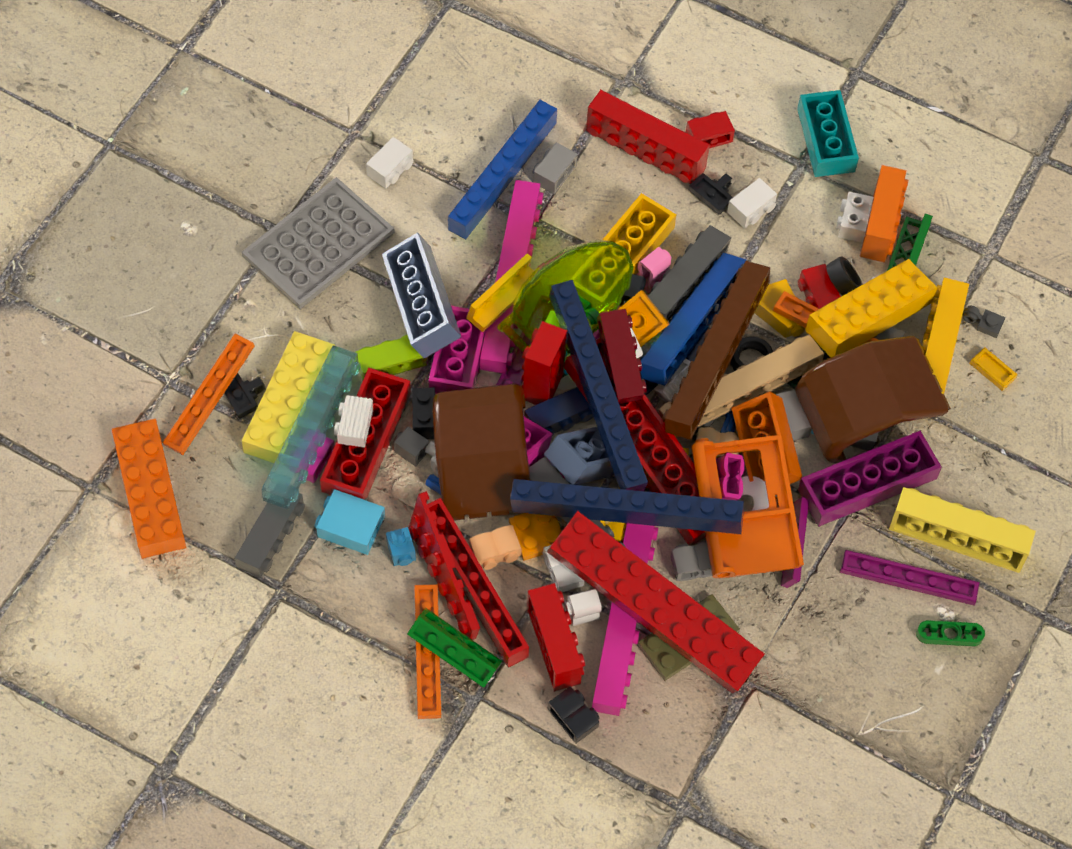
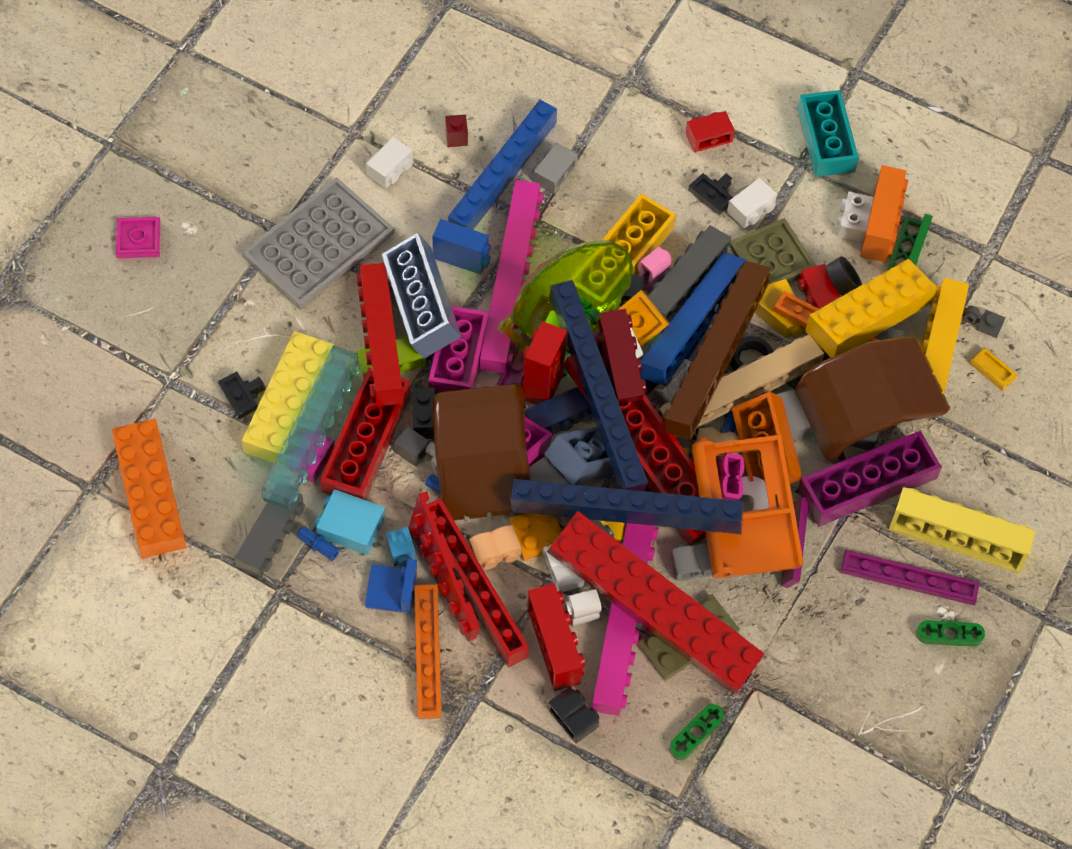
orange plate [163,334,255,455] -> none
white brick [334,395,373,447] -> none
green fence [407,608,502,688] -> none
yellow fence [466,254,540,332] -> none
red brick [586,89,710,184] -> none
none -> dark pink tile [116,217,161,258]
none -> blue axle [297,526,340,561]
none -> red brick [356,263,403,406]
none -> blue bracket [365,559,417,613]
none -> blue brick [432,219,491,275]
none -> dark red brick [445,114,468,147]
none -> green beam [670,704,724,760]
none -> olive plate [729,218,816,284]

